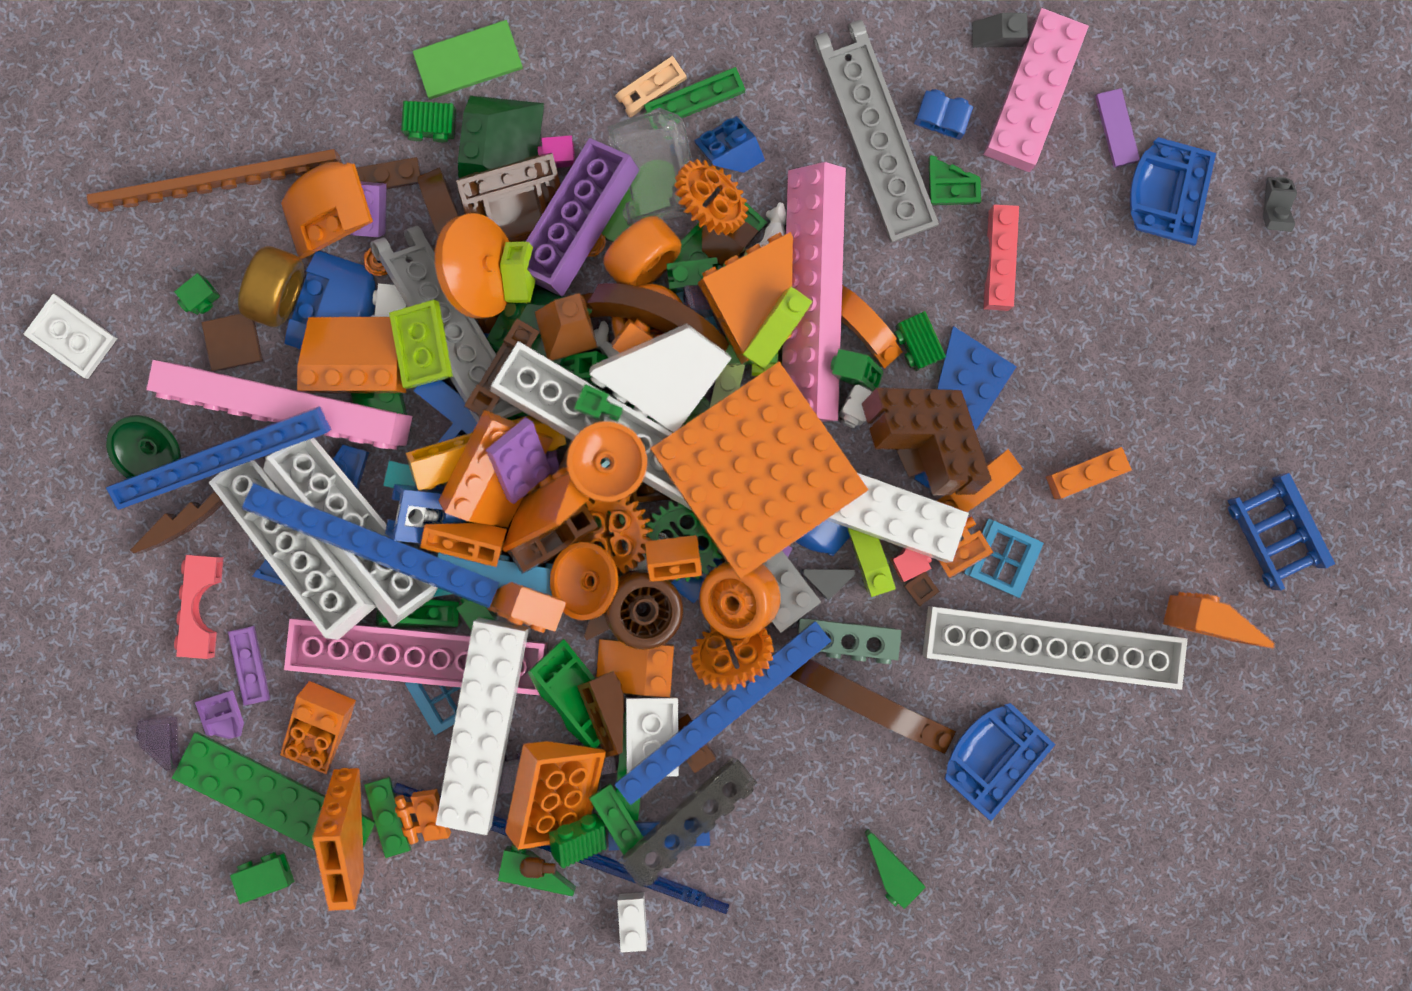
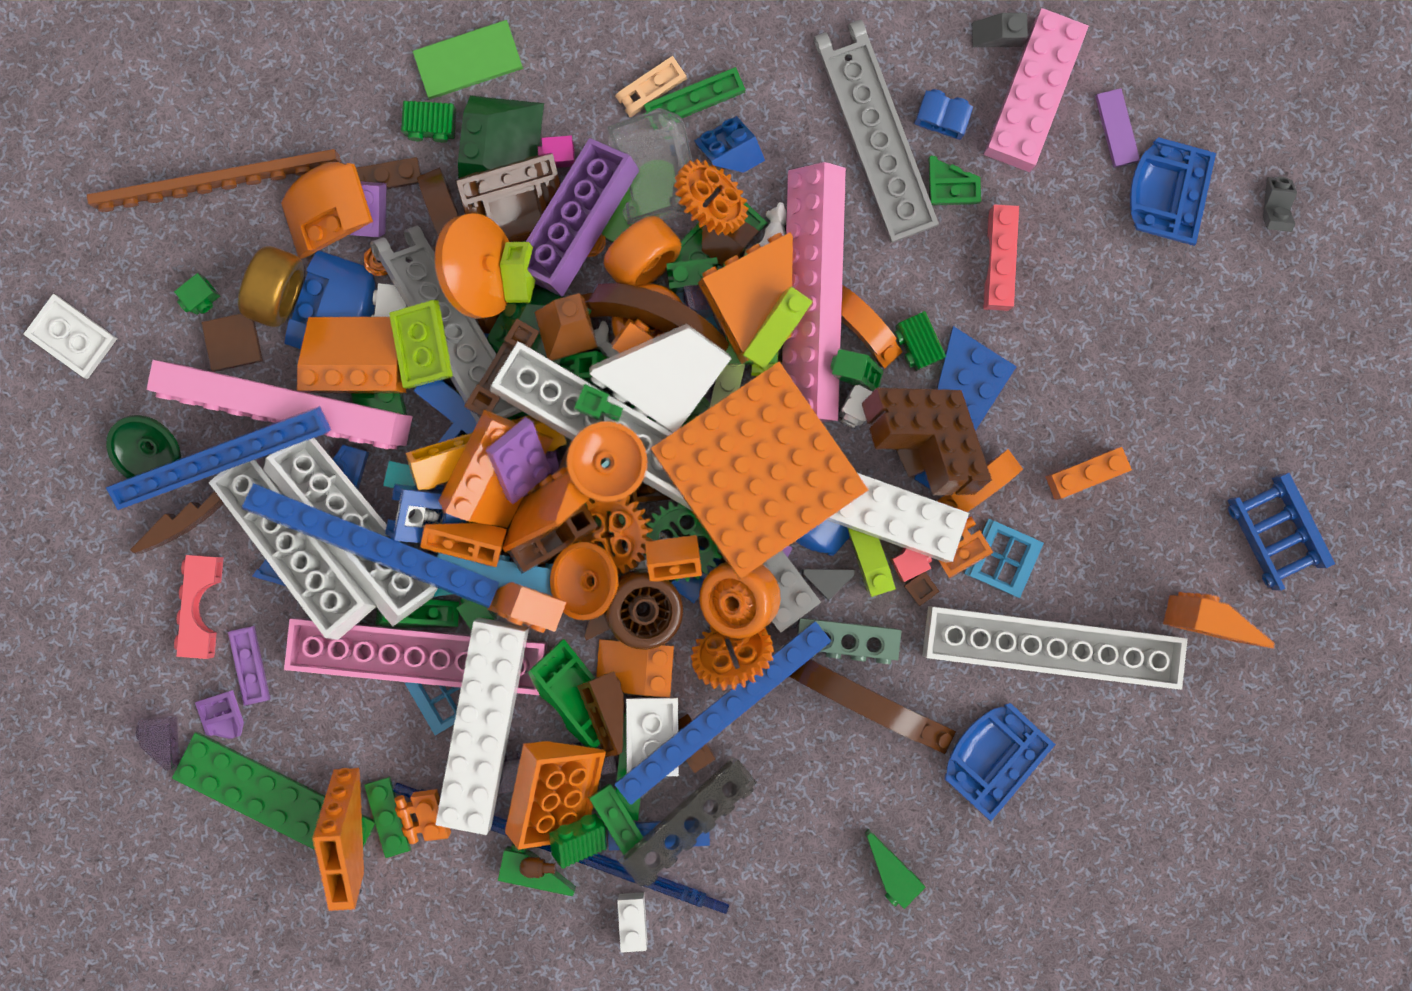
green brick [230,852,295,904] -> none
orange slope [280,681,356,774] -> none

